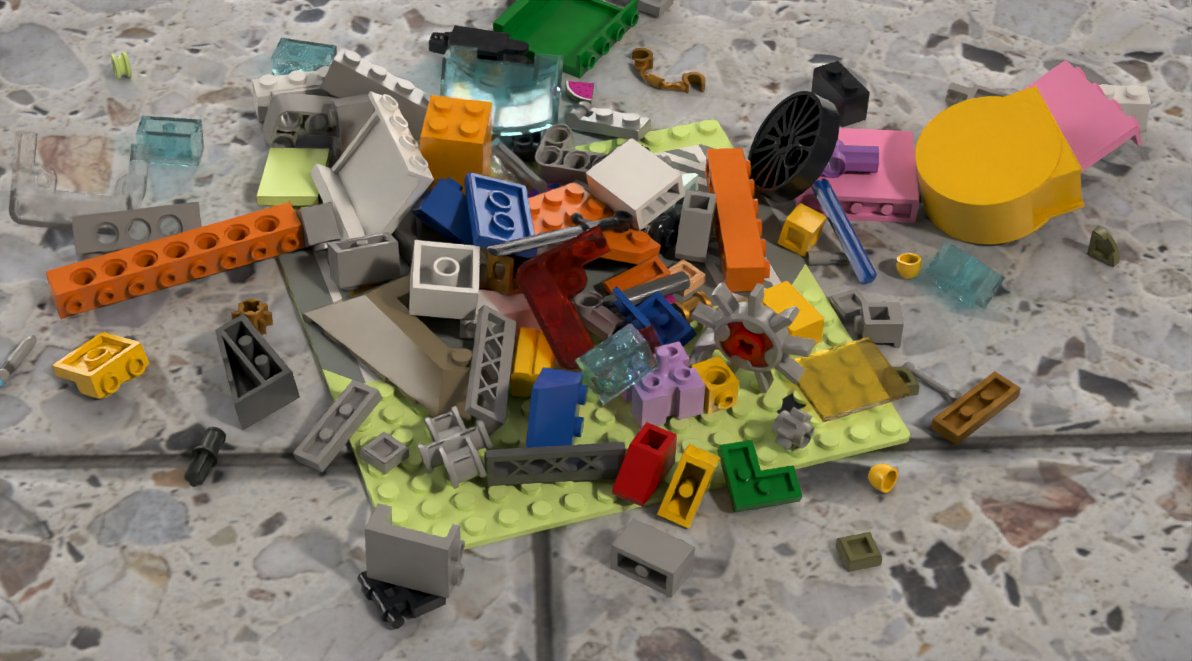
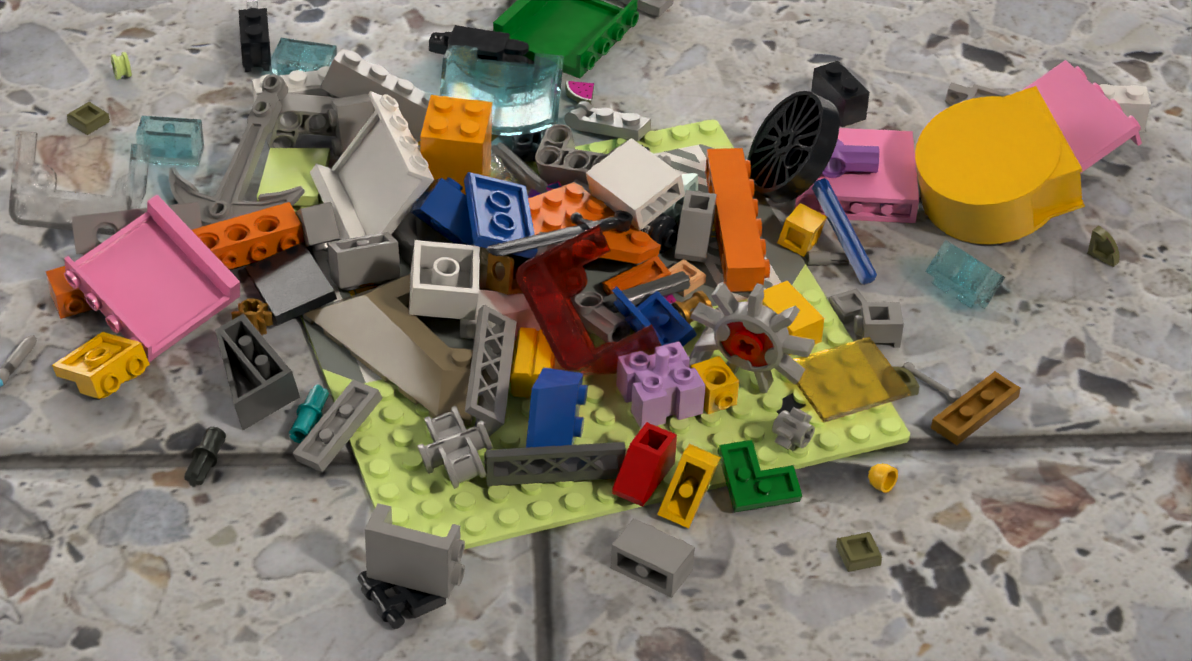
light grey tile [360,432,409,475] -> none
clear light blue brick [575,323,659,404] -> none
pearl gold piece [632,48,705,93] -> none
yellow hinge [896,253,922,279] -> none
none -> bright pink panel [64,195,240,362]
none -> olive tile [67,102,110,135]
none -> light grey piece [169,74,305,226]
none -> black hinge [238,1,271,72]
none -> tile [245,242,337,325]
none -> teal axle [289,384,329,443]

